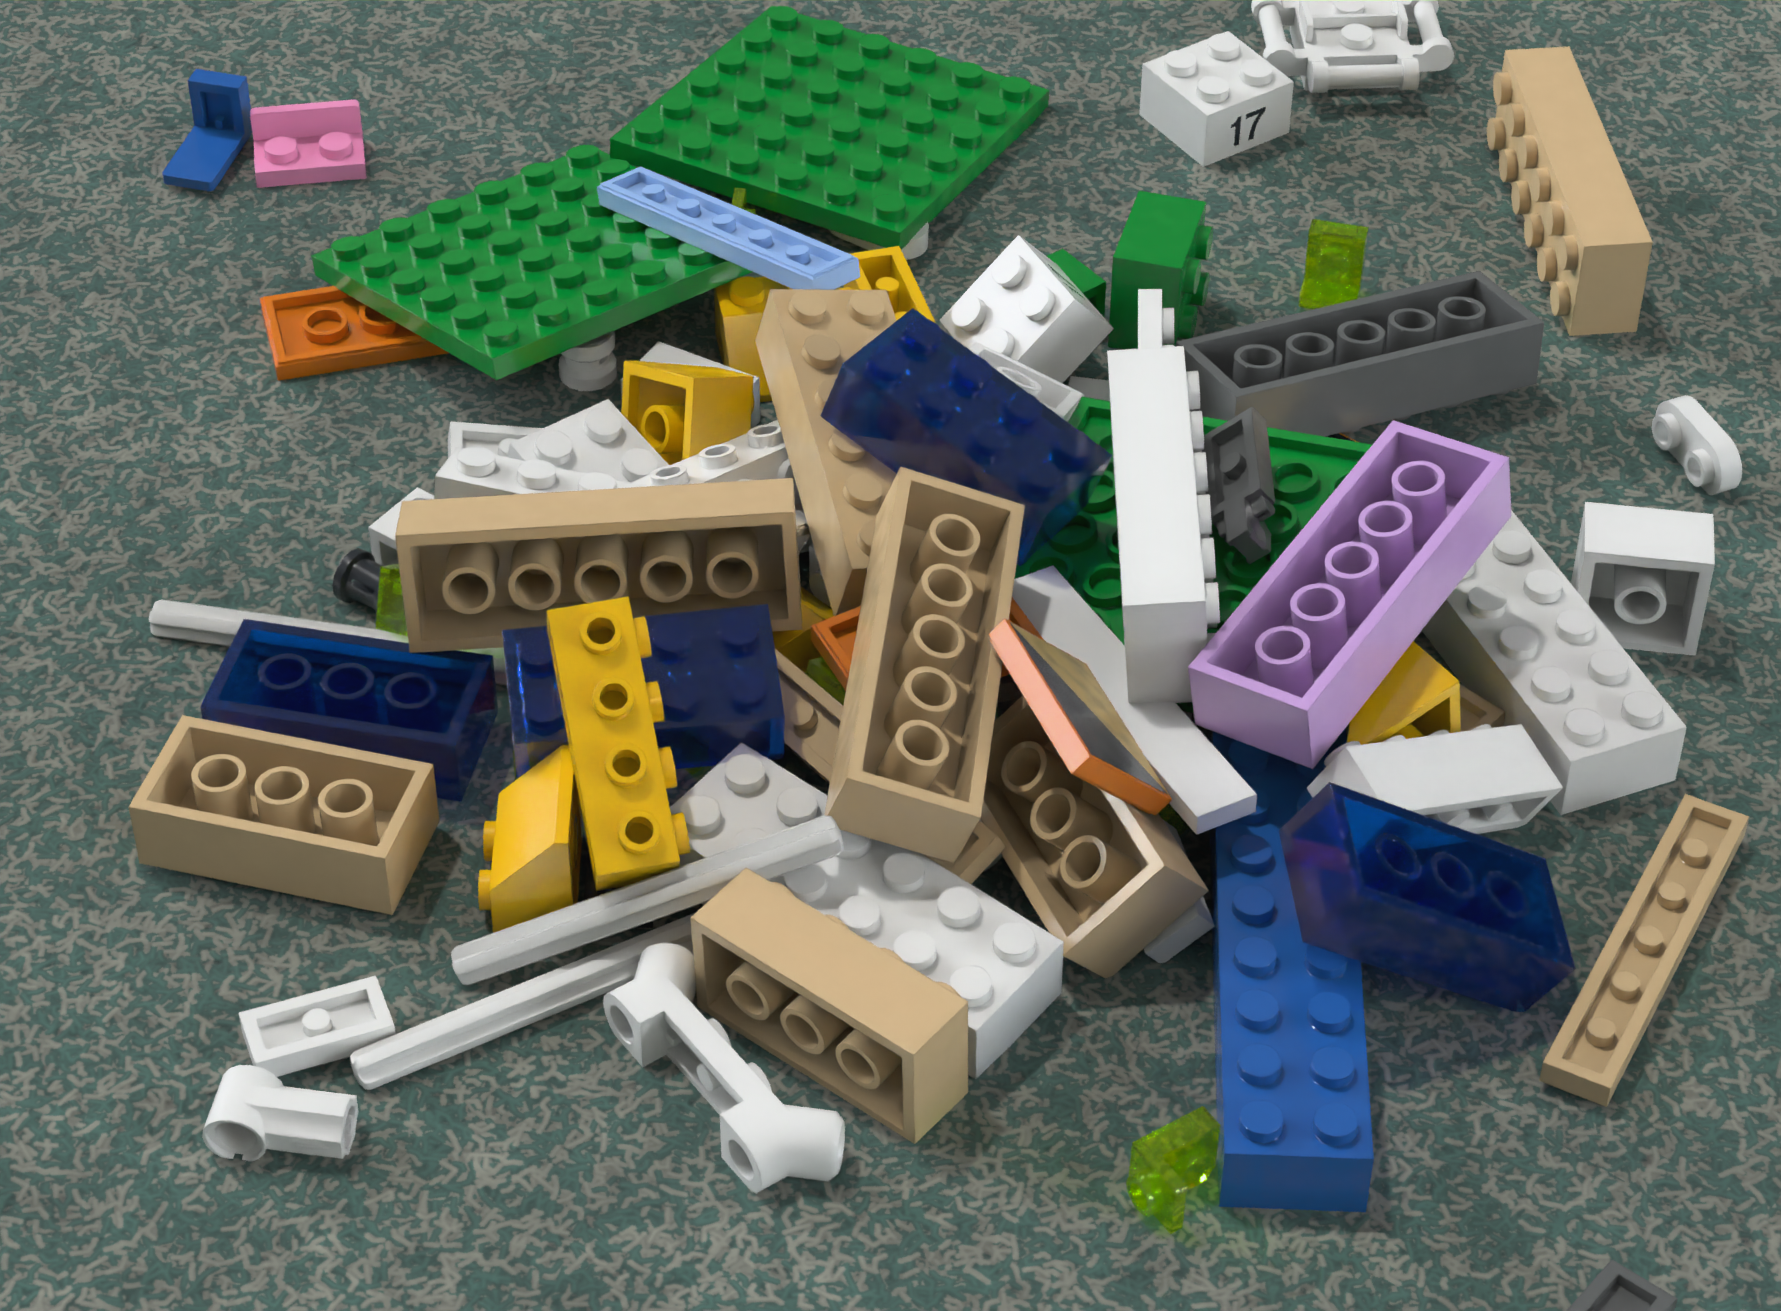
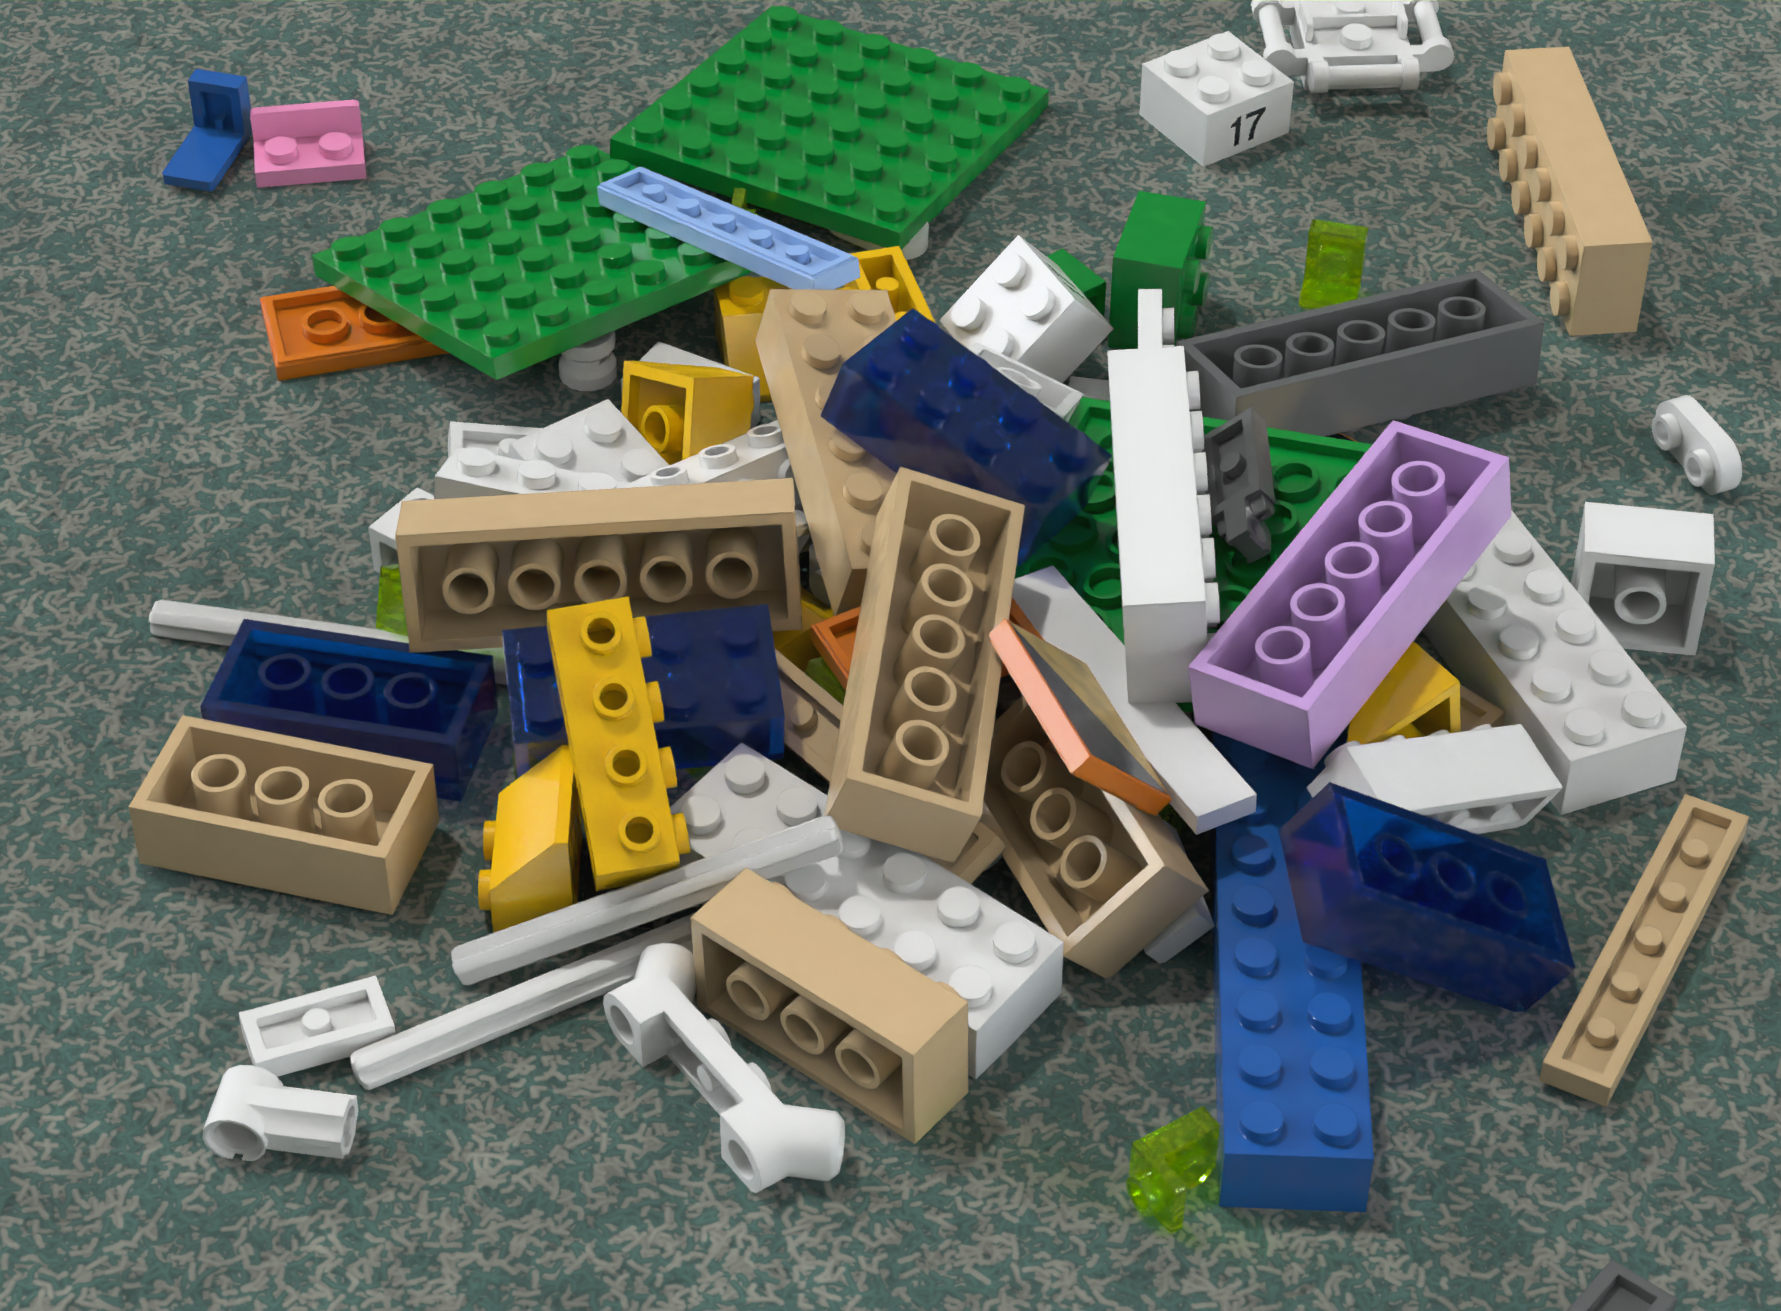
black bush [332,548,405,623] -> none

